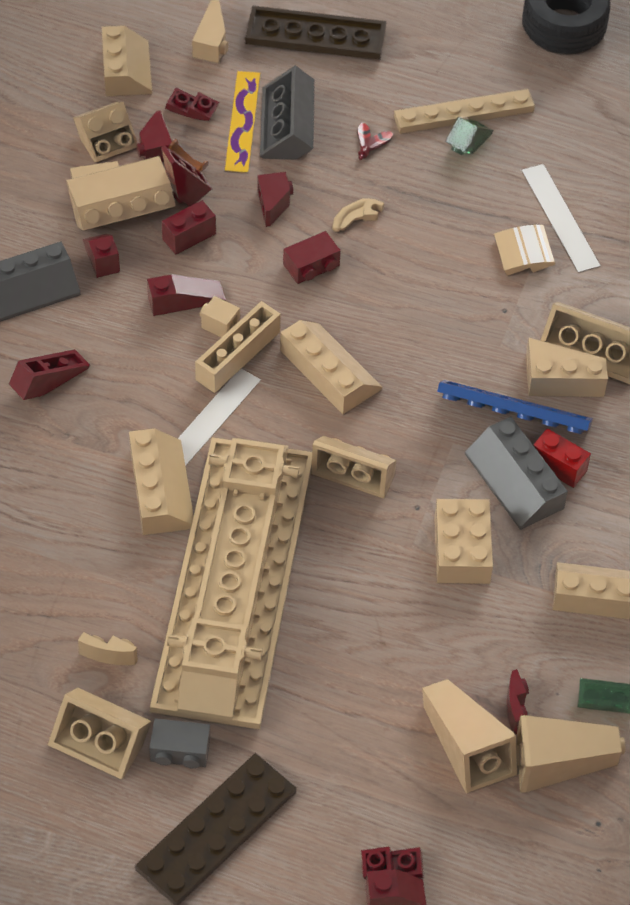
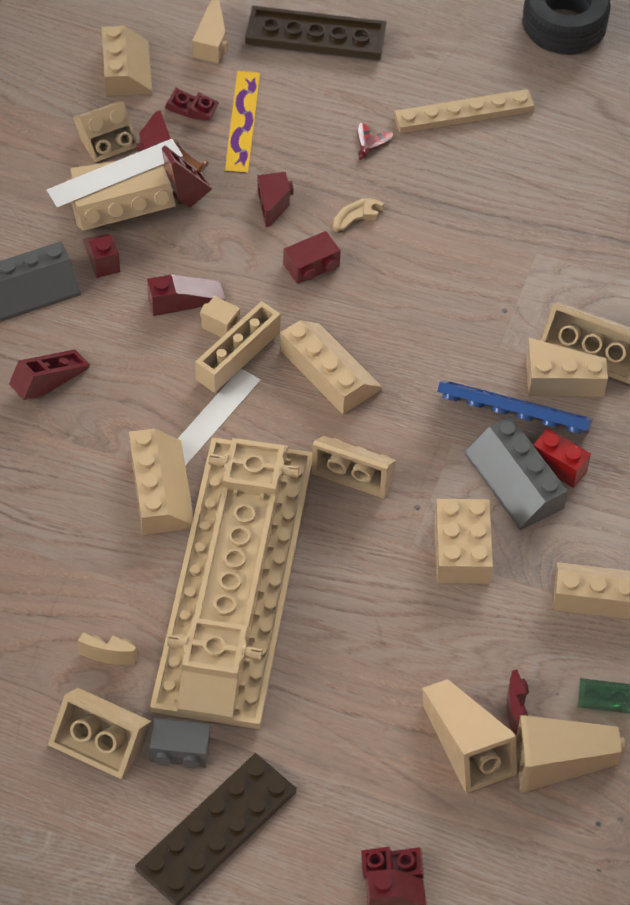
dark red brick [162,200,216,255] -> none
dark grey slope [260,65,315,160] -> none
clear green slope [446,116,494,155] -> none
tan slope [494,225,556,276] -> none
white sticker [522,164,600,272] -> none
none -> white sticker [47,139,183,207]

